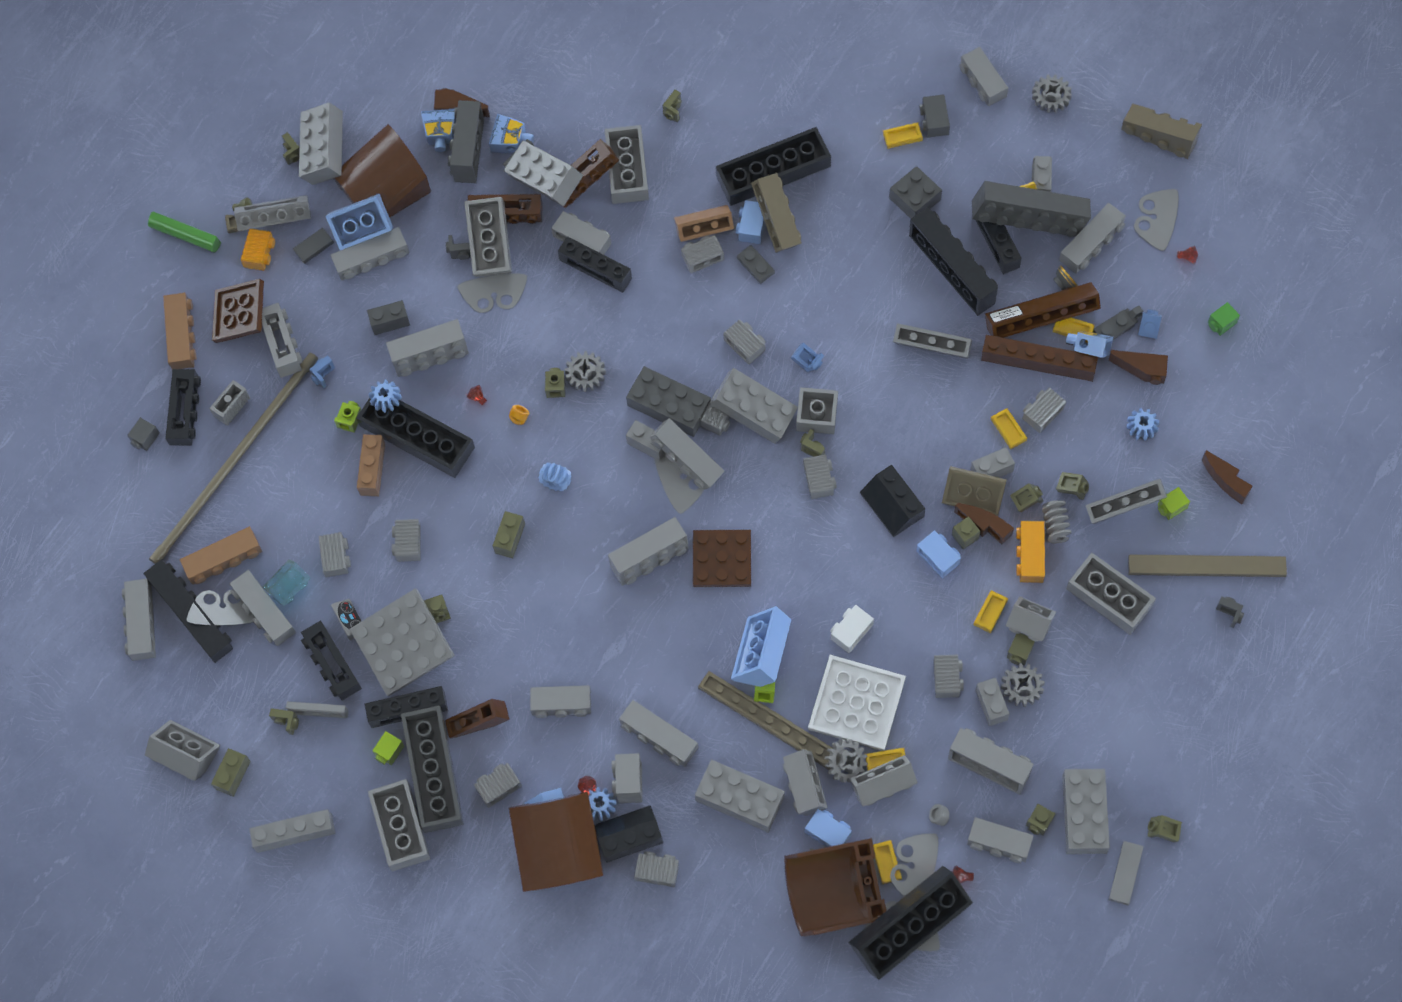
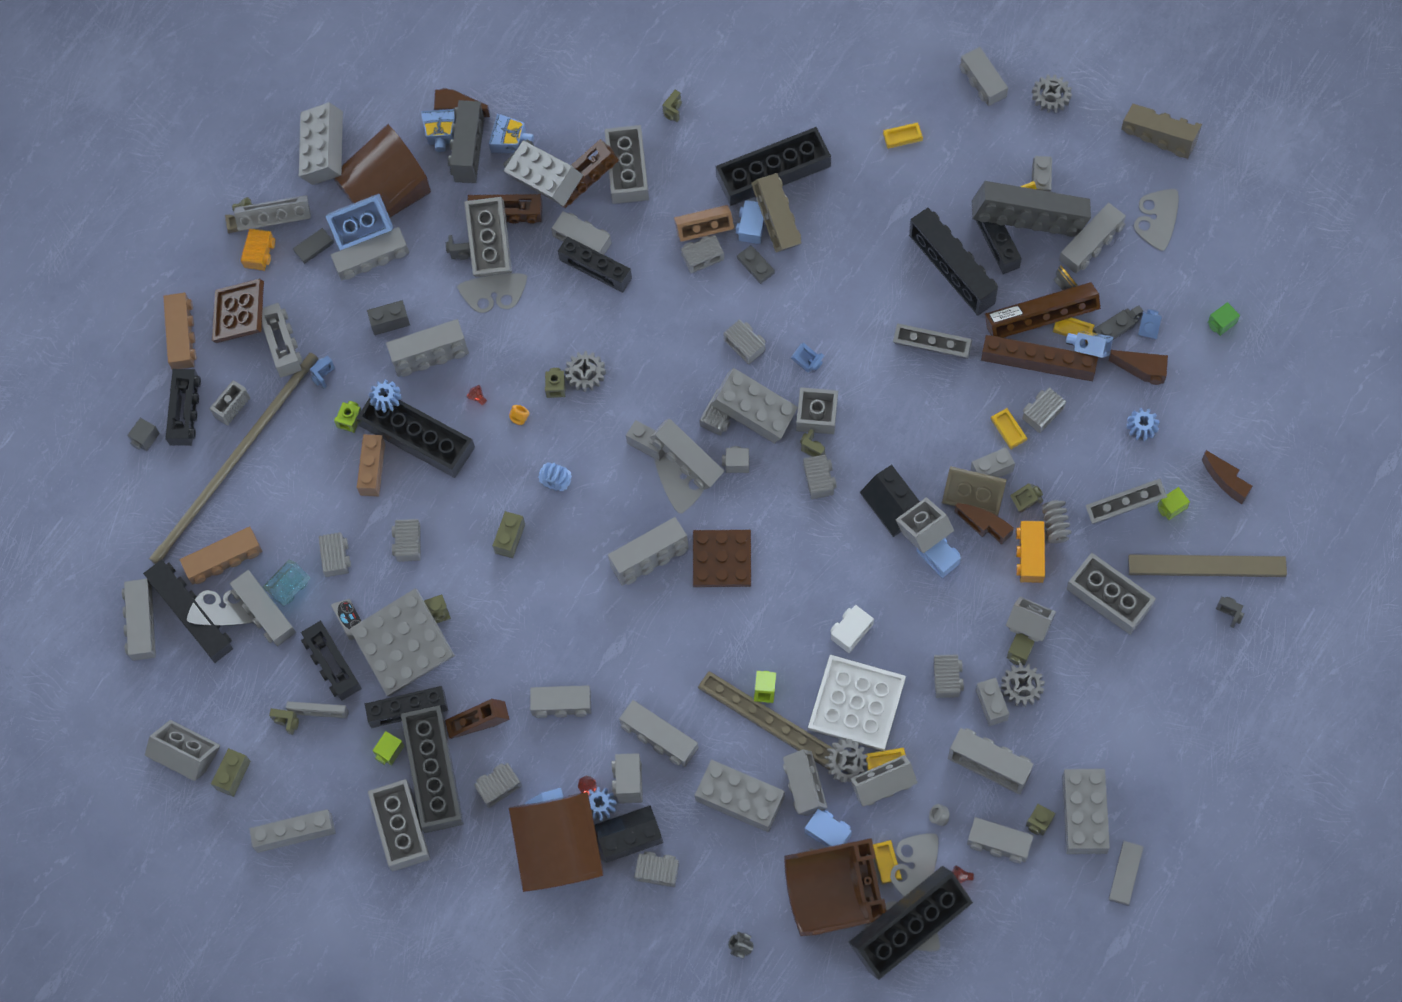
bright green brick [148,212,221,252] -> none
olive bracket [282,132,300,165] -> none
dark grey brick [626,366,711,437] -> none
light blue slope [731,606,791,687] -> none
dark grey brick [889,166,942,219] -> none
dark grey brick [919,94,950,138] -> none
olive brick [952,516,980,549] -> none
yellow tile [973,590,1008,633] -> none
olive bracket [1056,472,1089,500] -> none
olive bracket [1148,815,1182,842] -> none
clear red rock [1177,246,1198,264] -> none
none -> light grey brick [722,446,749,473]
none -> dark grey gear [728,931,753,958]
none -> light grey brick [896,497,954,553]

